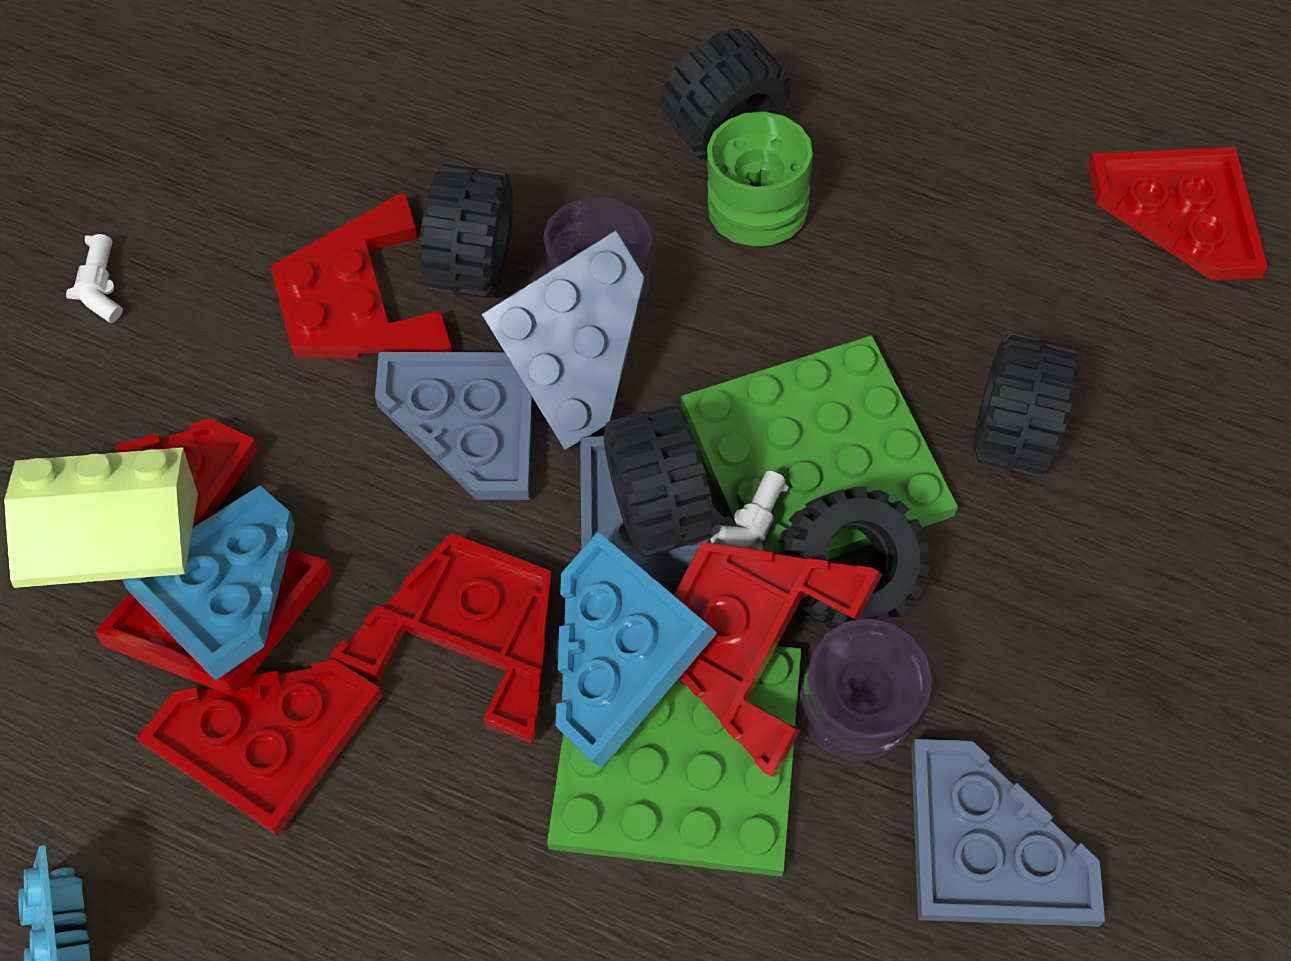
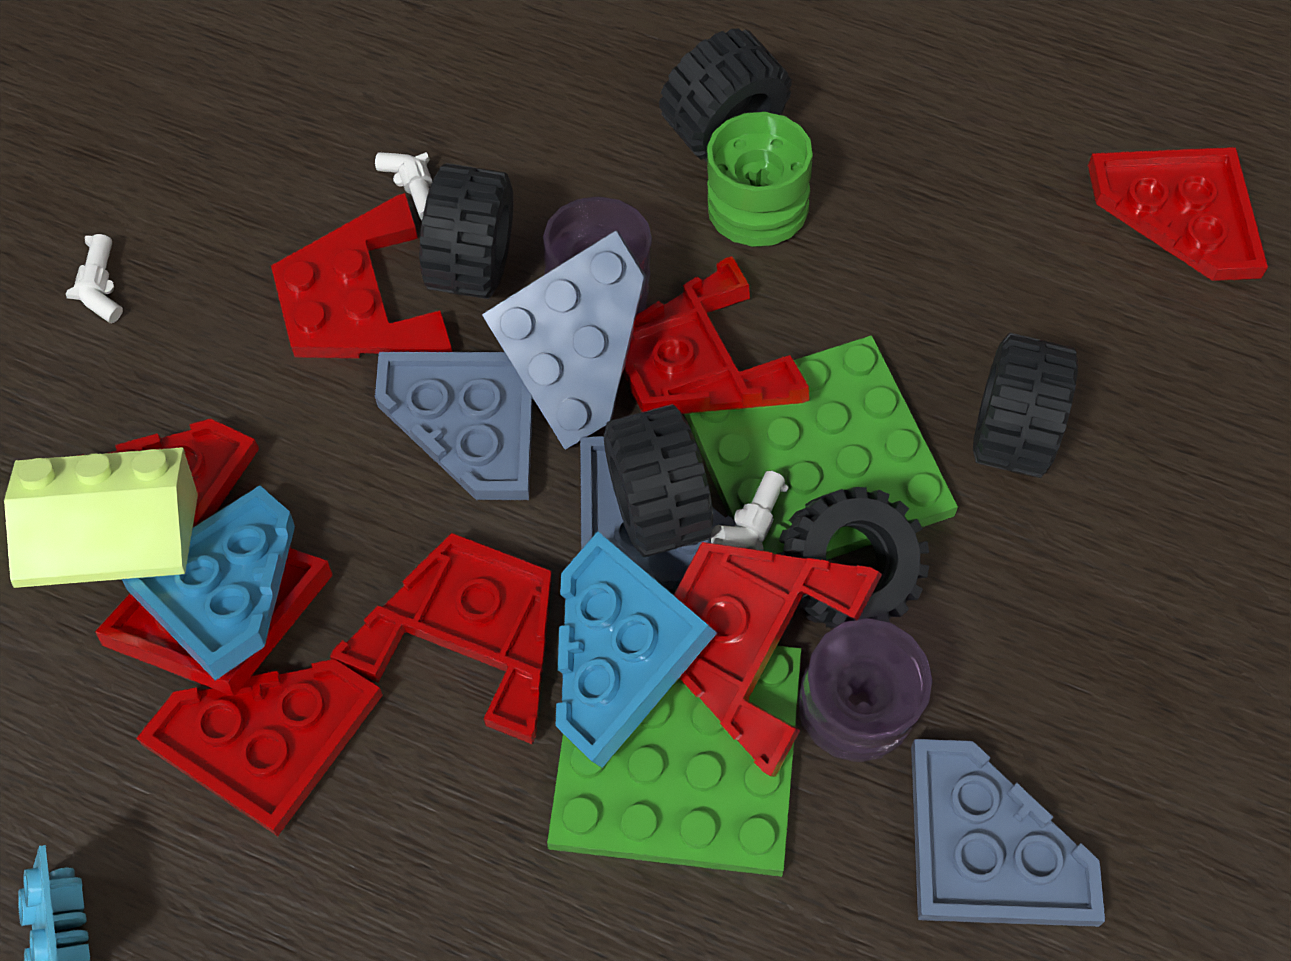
none -> white piece [375,152,432,220]
none -> red wing [622,256,810,414]

